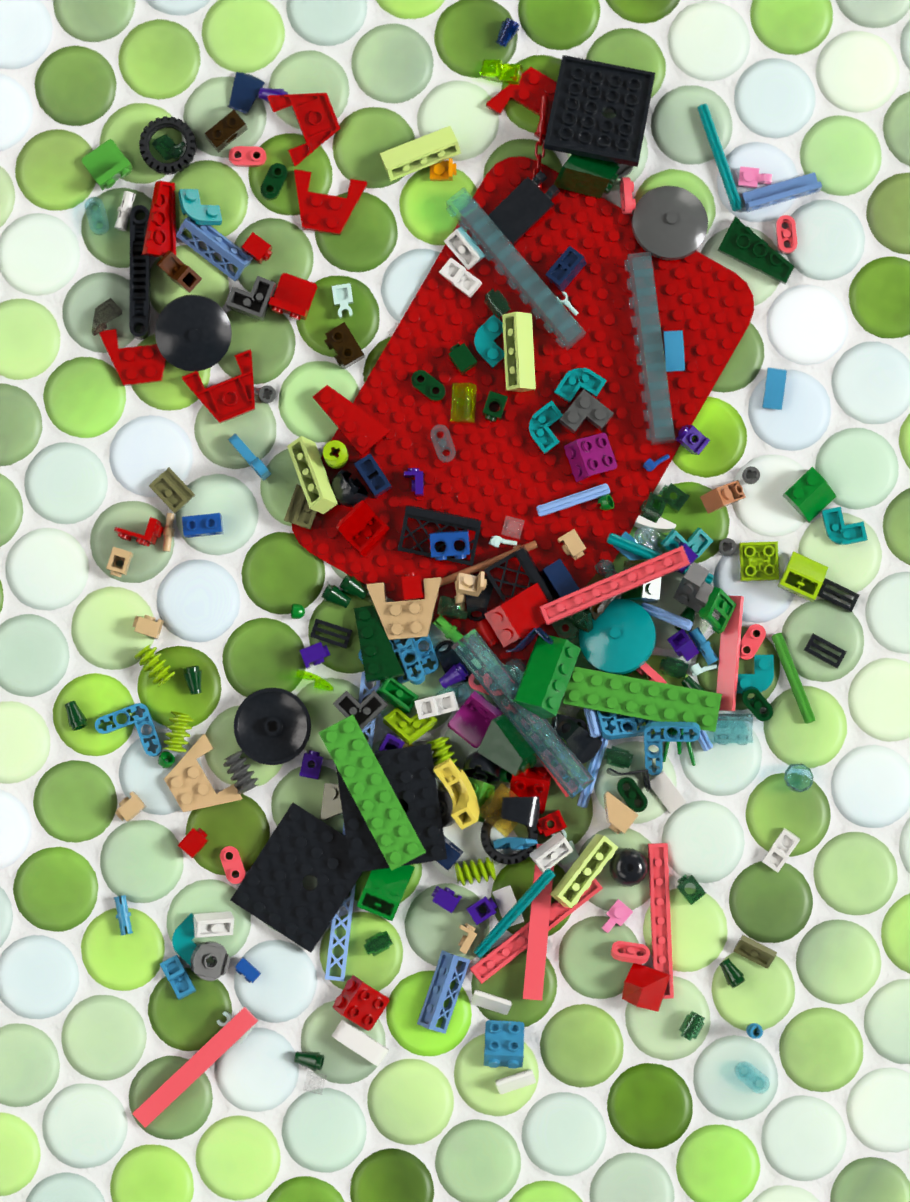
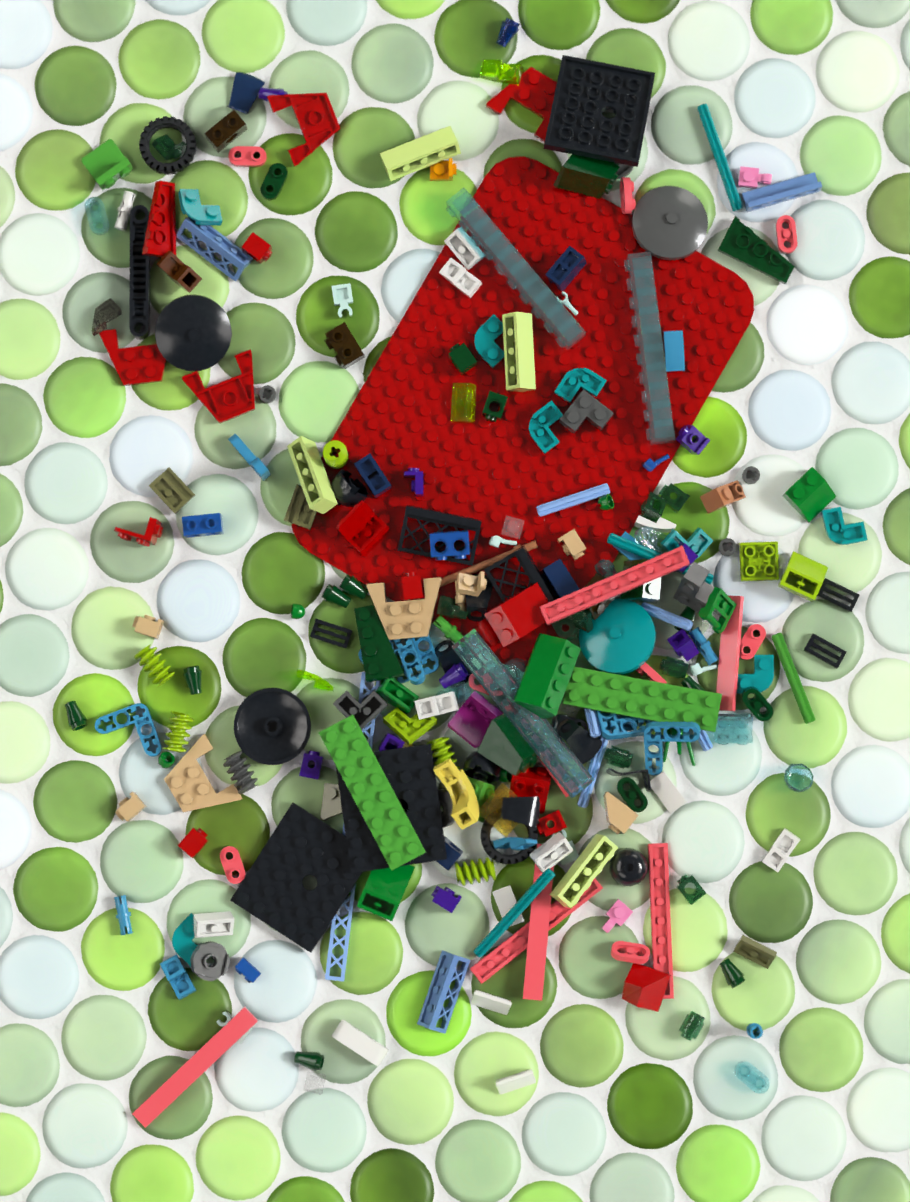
tan brick [106,547,133,578] -> none
tan bar [162,513,175,552] -> none
dark grey brick [226,276,277,322] -> none
red bracket [268,273,317,321] -> none
red wing [294,169,367,235] -> none
dark purple brick [300,642,330,669] -> none
red wing [313,385,391,456] -> none
red bracket [332,975,390,1031] -> none
clear green brick [363,931,393,957] -> none
dark green plate [411,370,445,402] -> none
clear light blue plate [431,425,456,463] -> none
tan bracket [458,923,478,954] -> none
dark purple brick [466,896,497,925] -> none
clear green brick [484,289,511,318] -> none
dark azure bracket [484,1020,524,1069] -> none
black tile [487,171,560,244] -> none
dark blue piece [506,628,554,652] -> none
red piece [532,96,549,189] -> none
magenta bracket [564,433,617,482] -> none
dark azure slope [762,367,787,410] -> none

